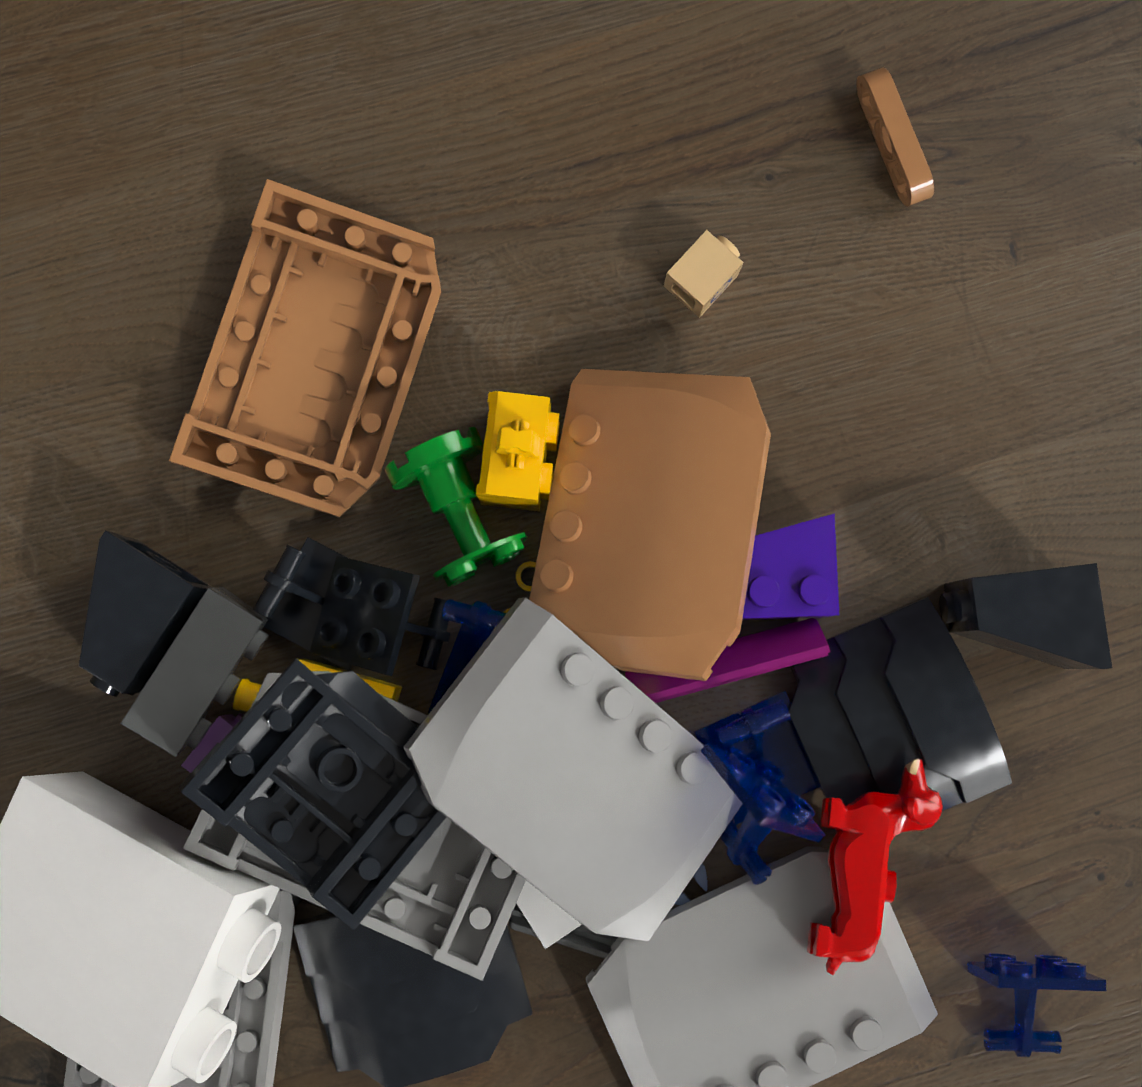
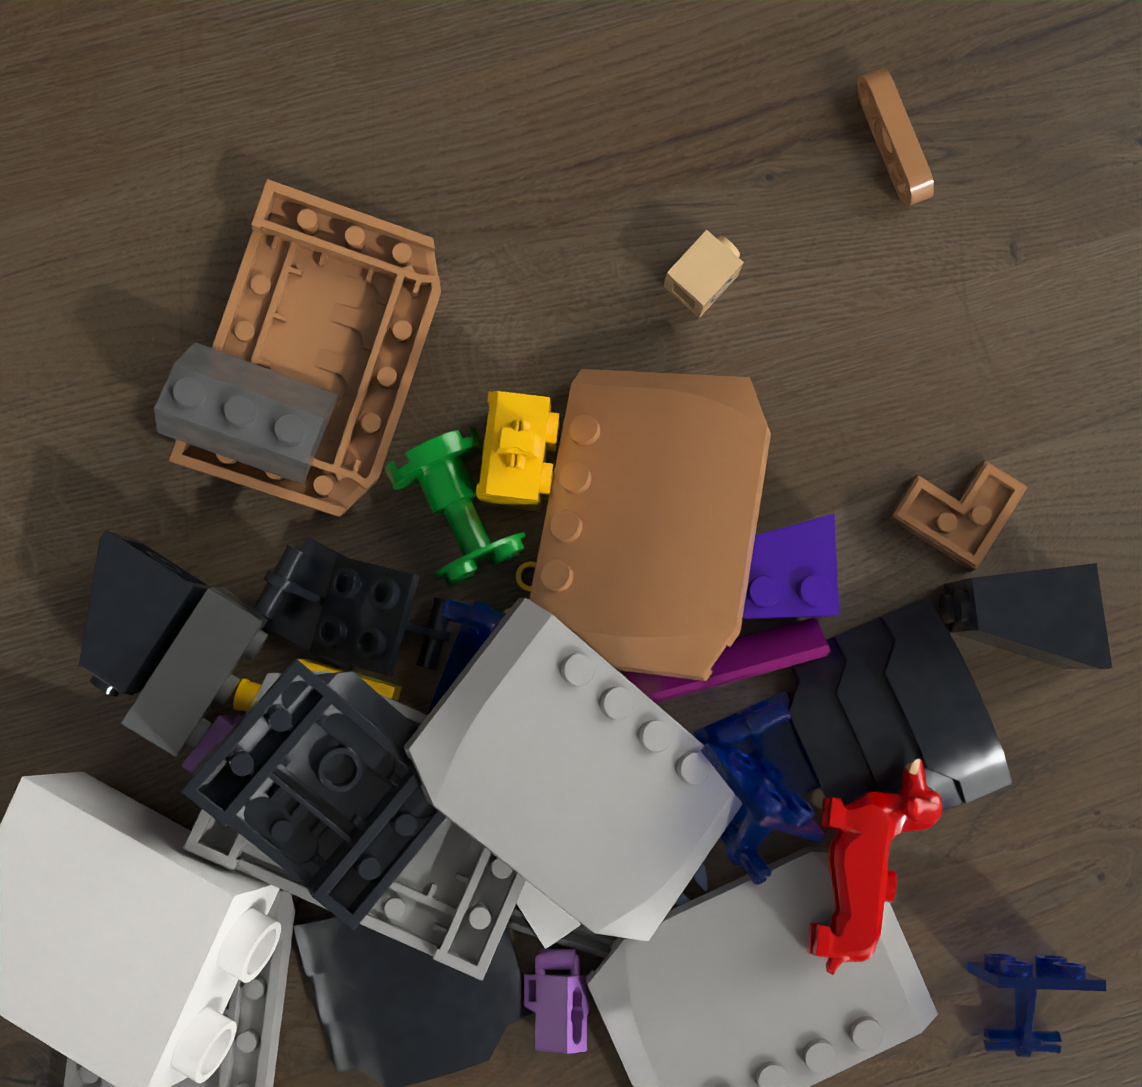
none -> dark grey slope [154,342,338,485]
none -> medium lavender piece [524,948,589,1054]
none -> medium nougat tile [888,461,1028,571]

